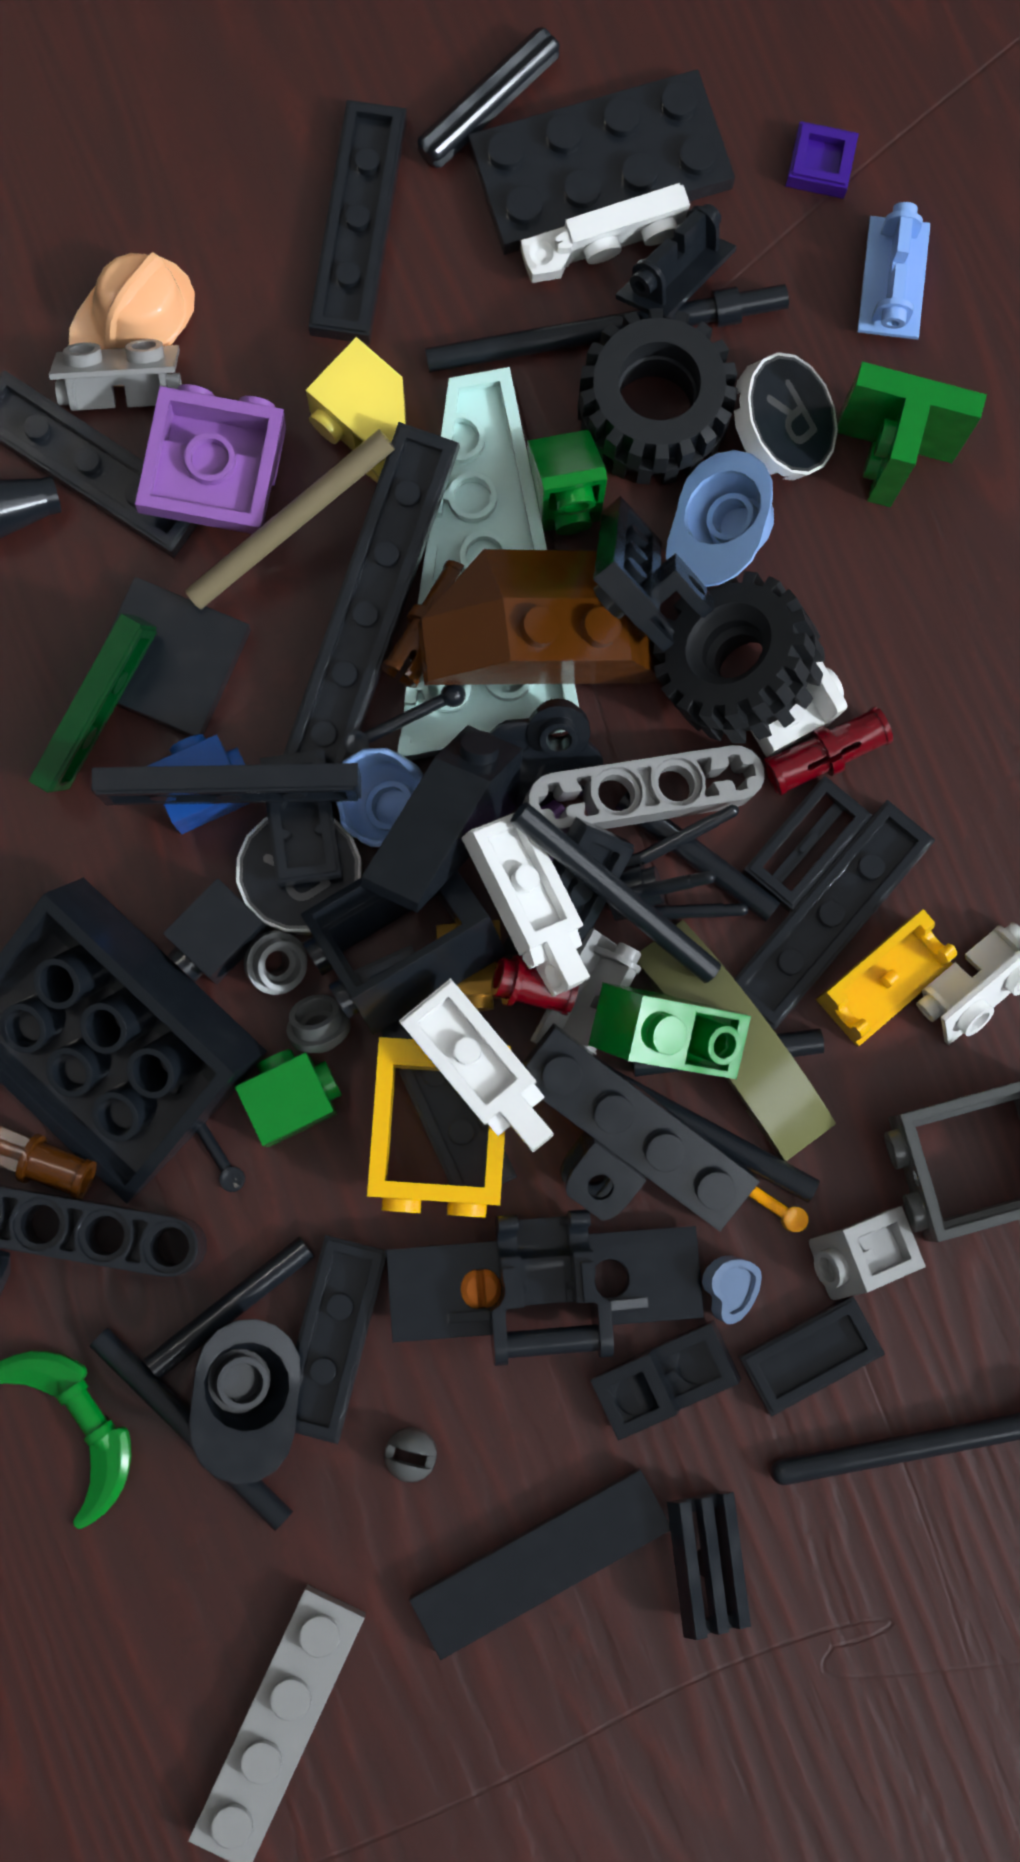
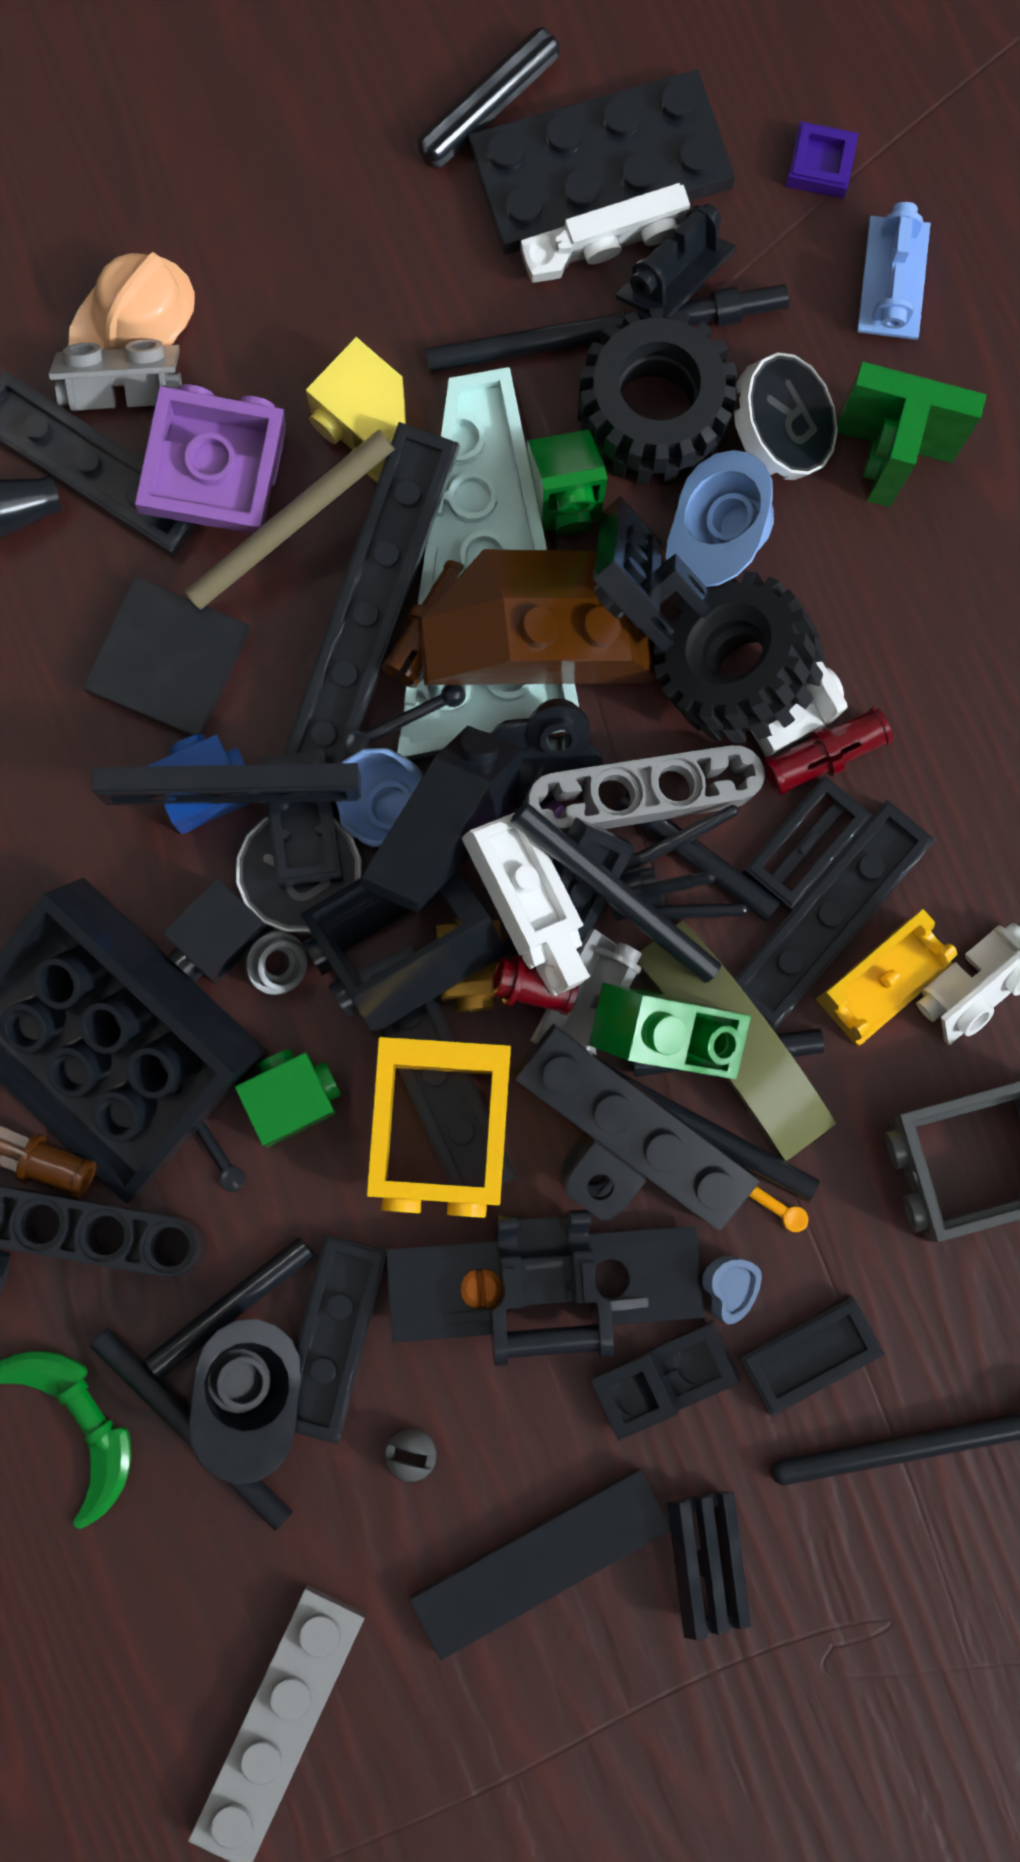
dark green tile [28,613,158,793] -> none
dark grey plate [286,995,351,1053] -> none
black tile [308,100,407,344] -> none
white hinge [399,978,554,1152] -> none
light grey bracket [809,1206,926,1300] -> none

